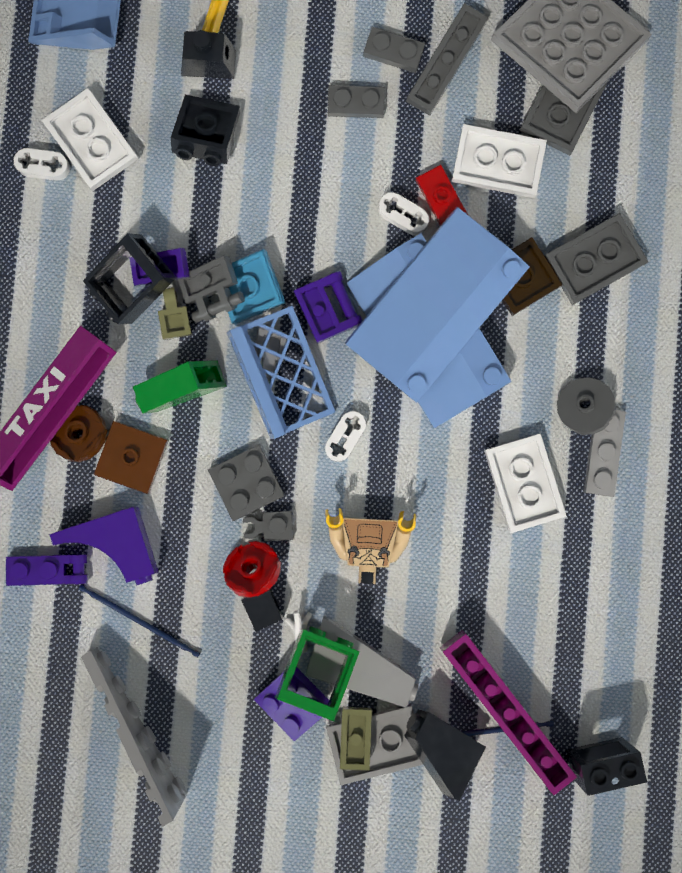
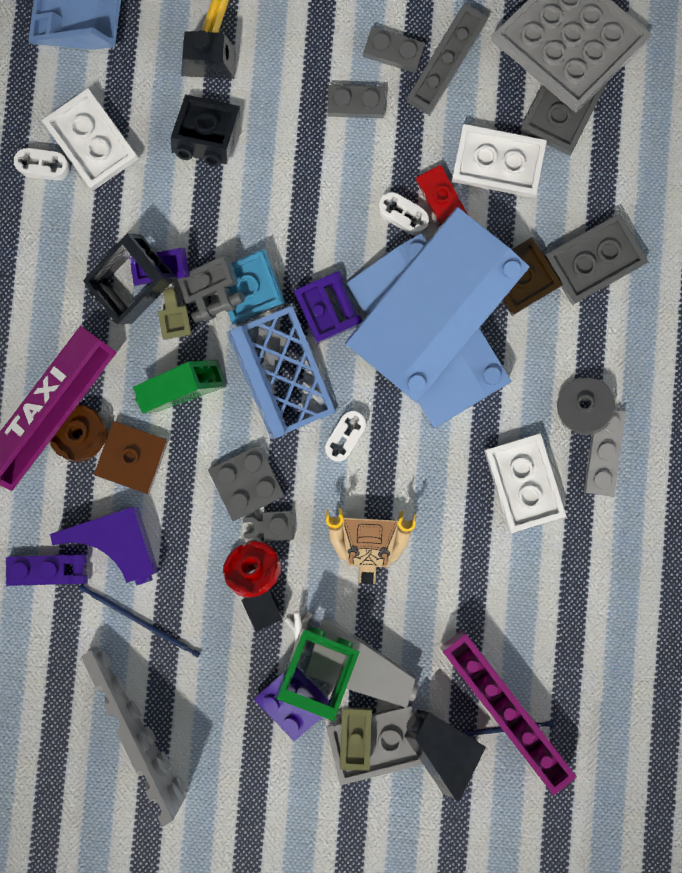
black window [566,737,647,796] -> none

